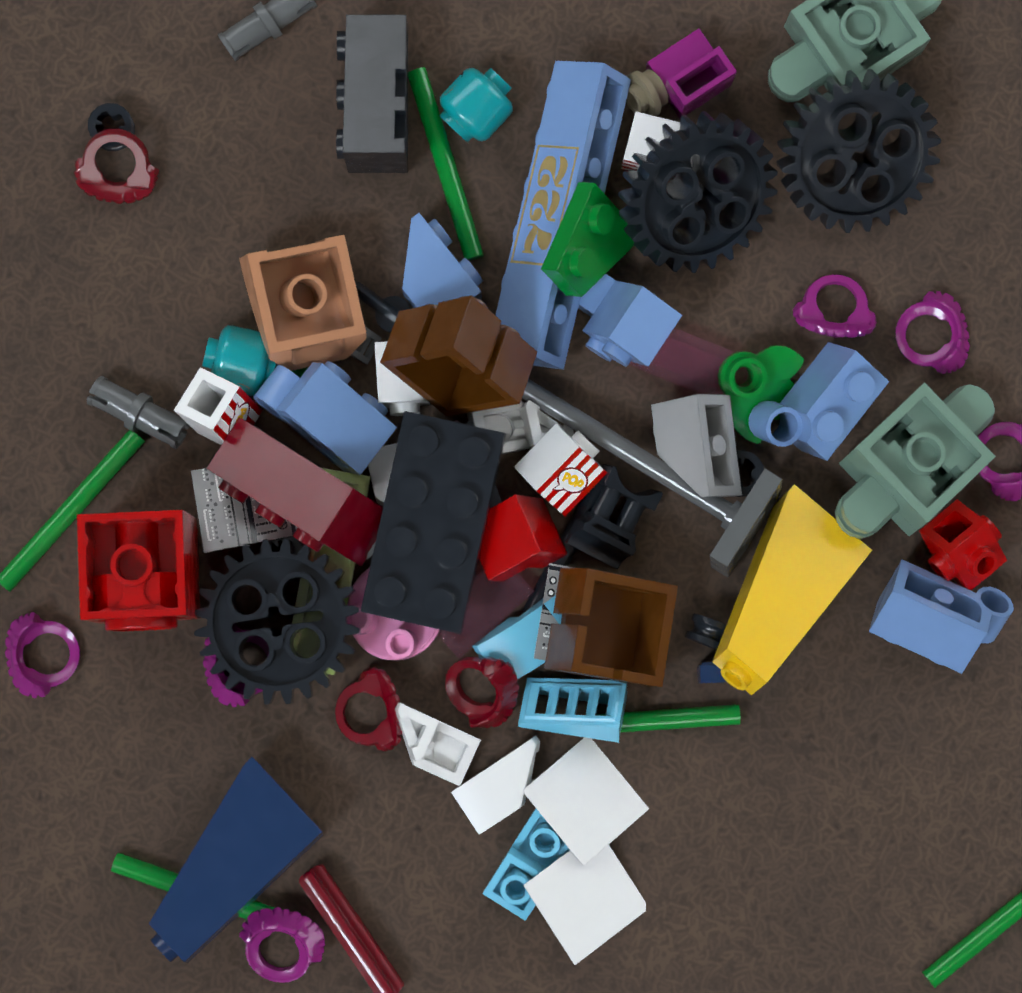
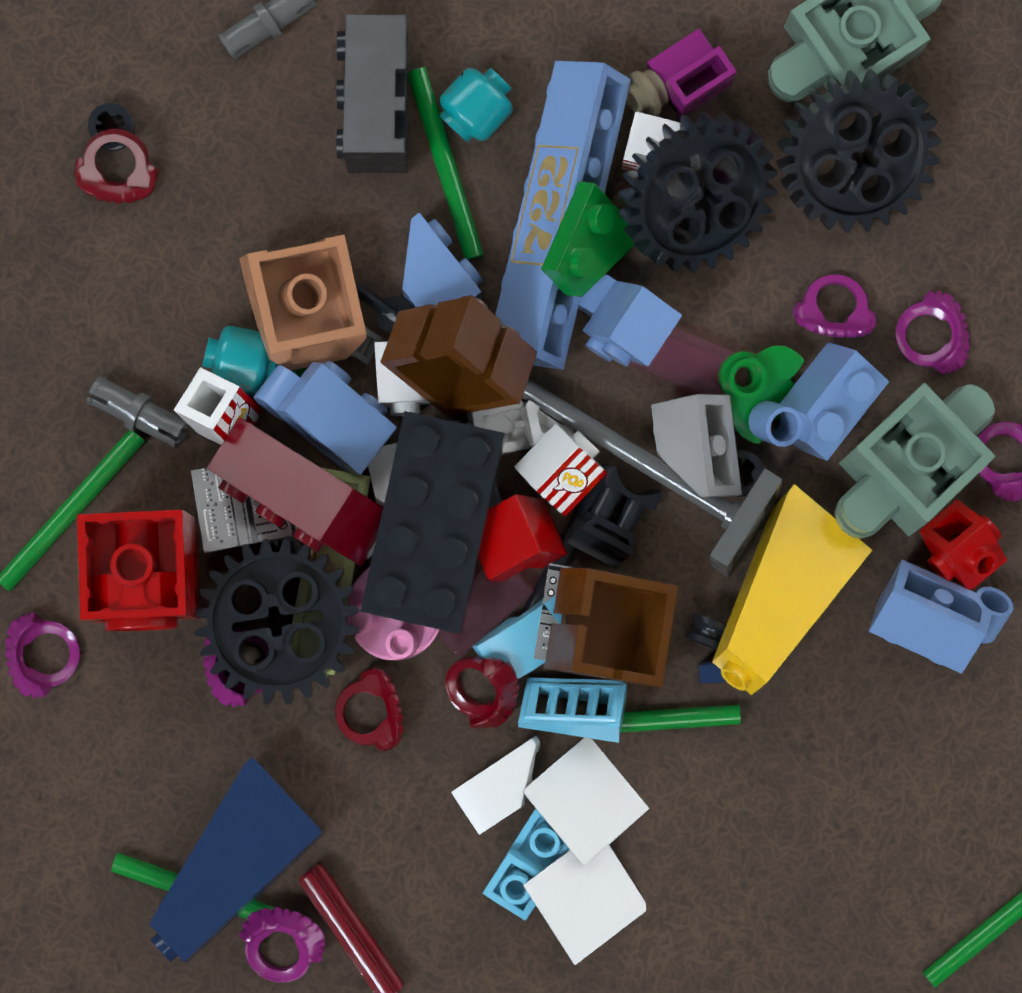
white slope [395,702,481,786] -> none

